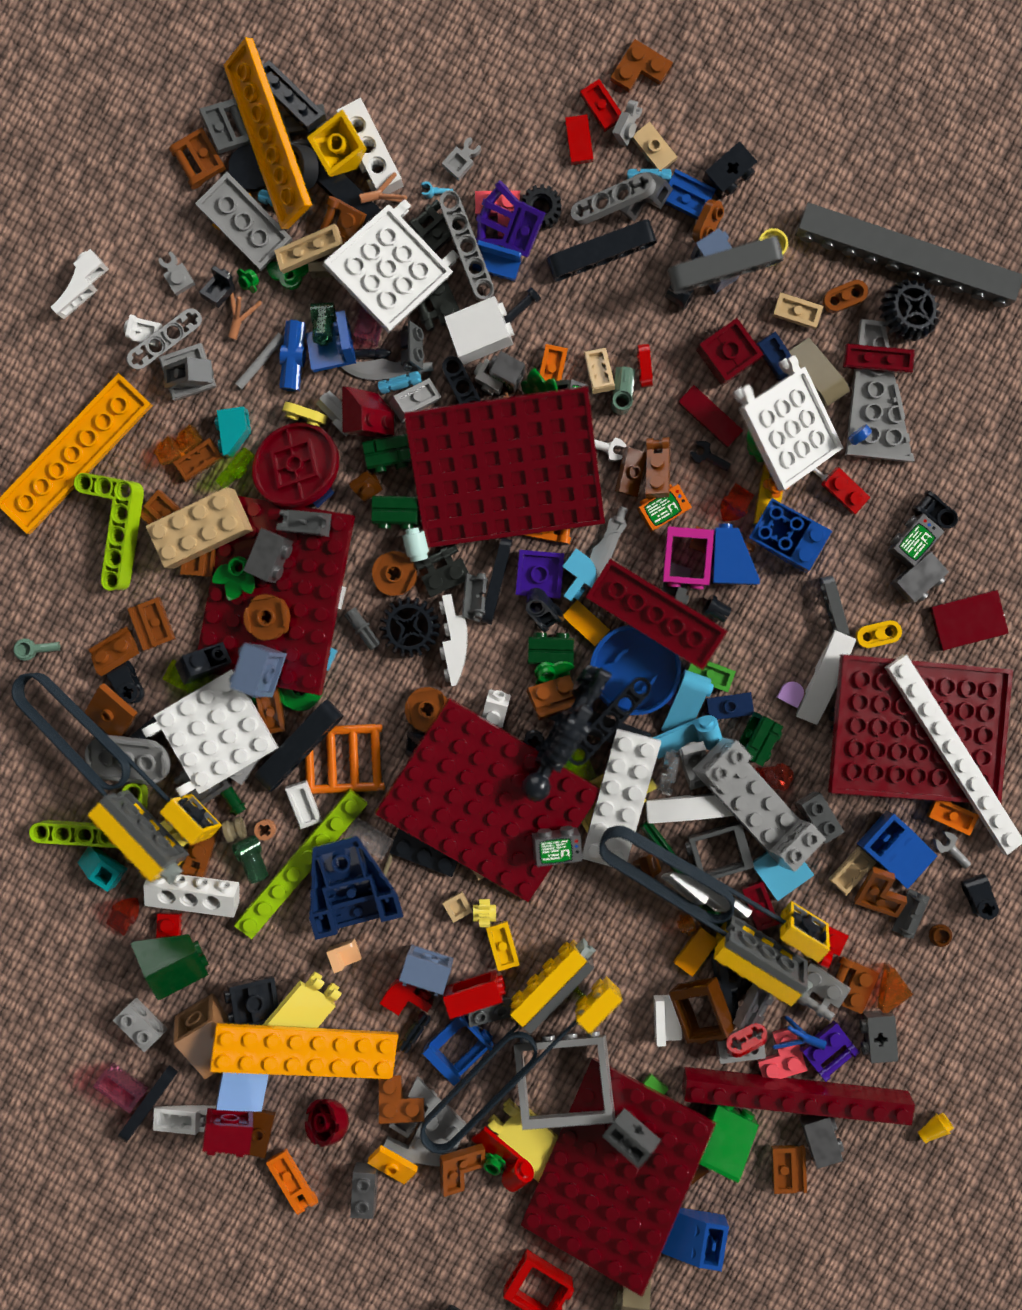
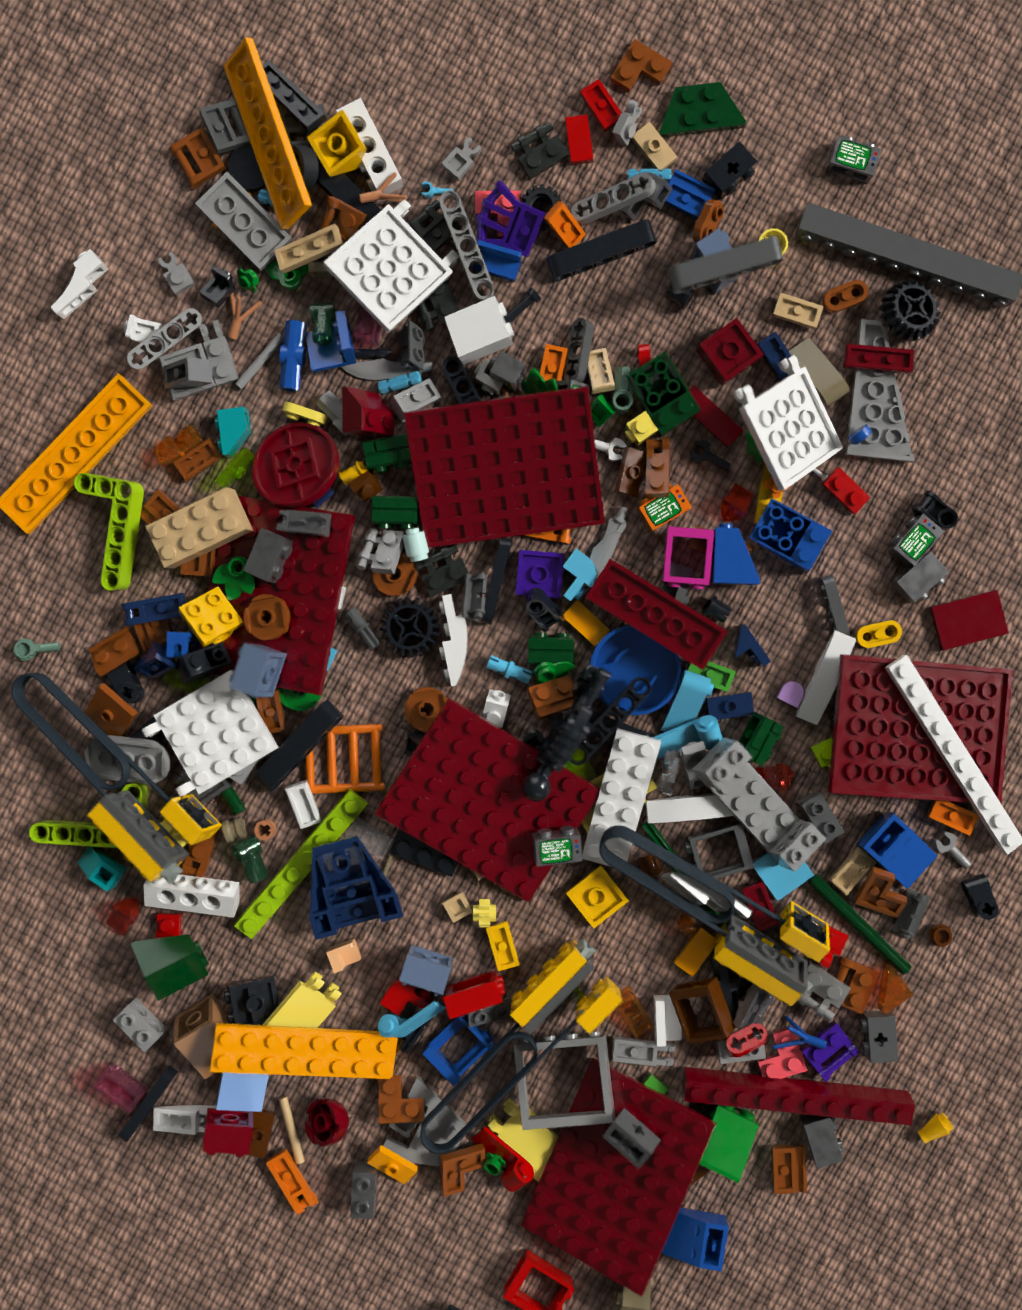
none -> dark blue plate [121,593,186,627]
none -> dark blue slope [133,641,176,679]
none -> blue hinge [166,632,200,657]
none -> yellow plate [178,587,243,647]
none -> light grey hinge [199,320,239,387]
none -> tan bar [278,1096,305,1164]
none -> yellow pin [339,460,369,486]
none -> light grey plate [357,528,405,574]
none -> medium azure door [378,1002,446,1038]
none -> medium azure pin [486,655,533,685]
none -> pearl dark grey plate [510,122,568,180]
none -> orange plate [543,201,586,249]
none -> dark grey beam [564,318,594,383]
none -> yellow plate [566,864,629,929]
none -> green plate [590,394,616,427]
none -> light grey hinge [611,1036,675,1066]
none -> clear orange slope [616,986,654,1039]
none -> light yellow brick [624,411,658,446]
none -> dark green slope [626,351,701,436]
none -> dark green wing [659,82,746,138]
none -> dark blue slope [732,624,771,667]
none -> dark green axle [808,874,912,975]
none -> lime plate [810,738,832,772]
none -> brick [825,136,882,184]

